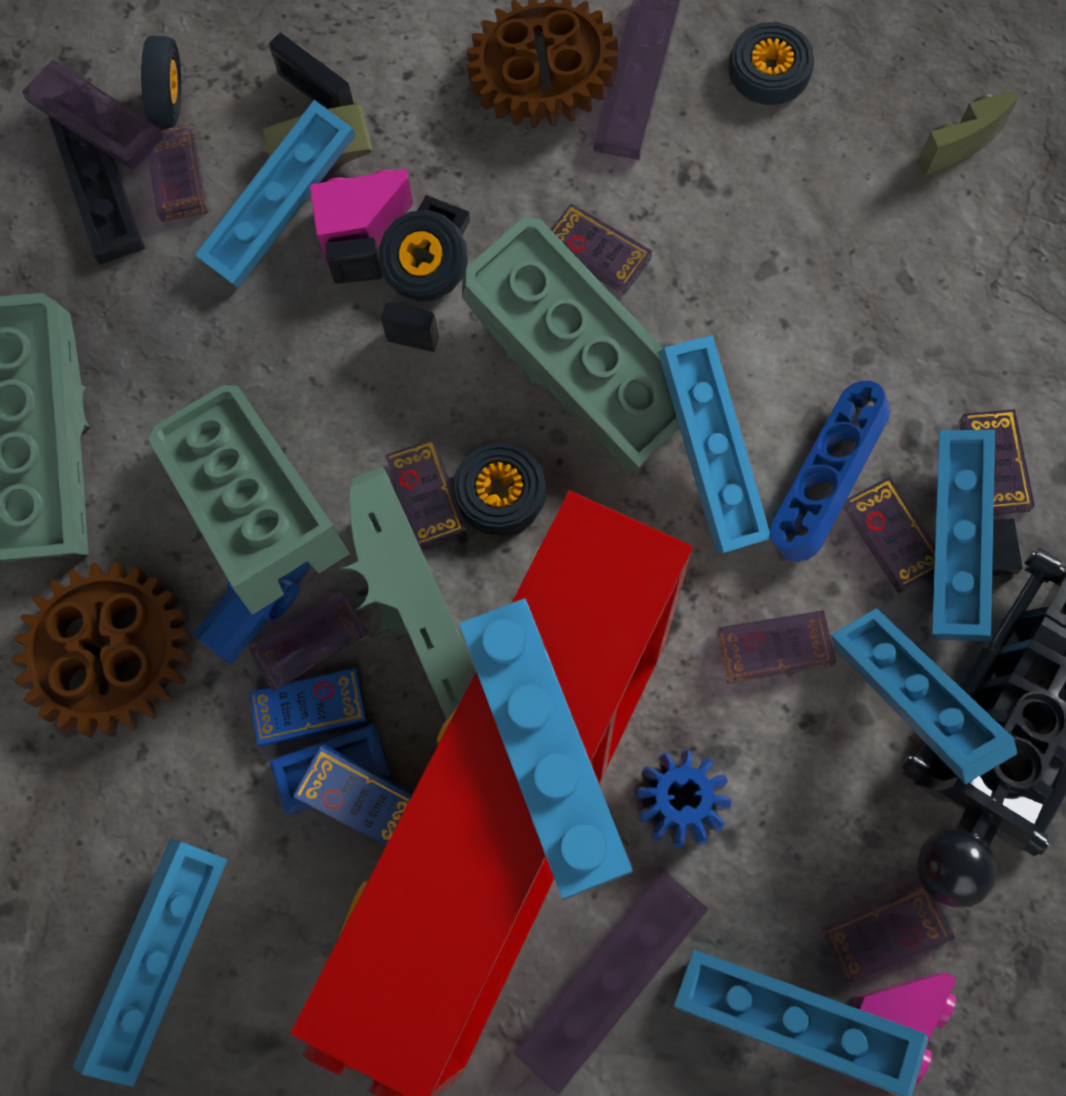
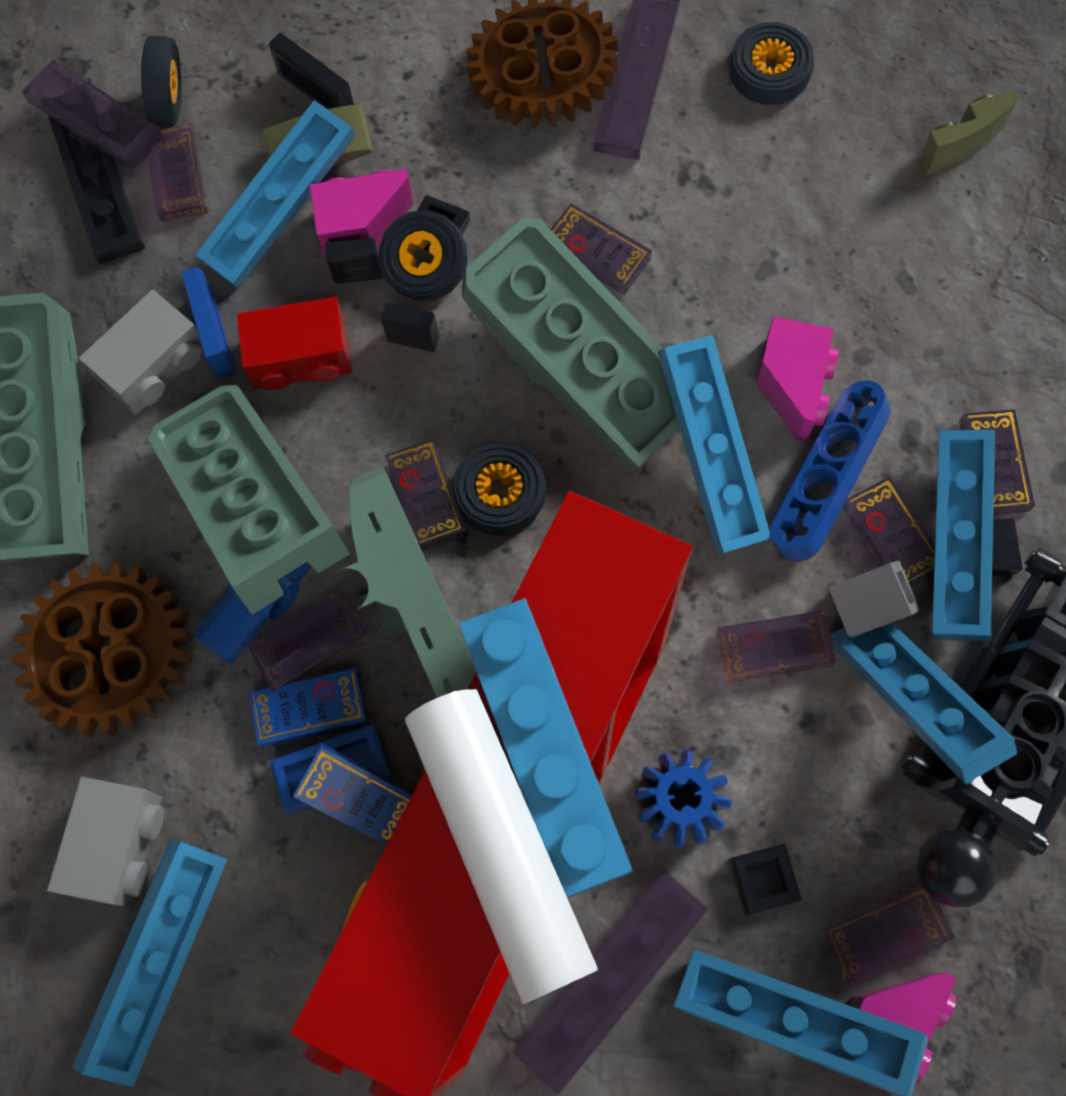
none -> light grey brick [47,777,164,908]
none -> light grey brick [79,289,203,415]
none -> blue tile [181,267,236,379]
none -> red brick [237,297,353,391]
none -> white brick [405,689,598,1005]
none -> black tile [728,843,802,916]
none -> dark pink slope [756,316,839,442]
none -> light grey panel [828,561,920,637]

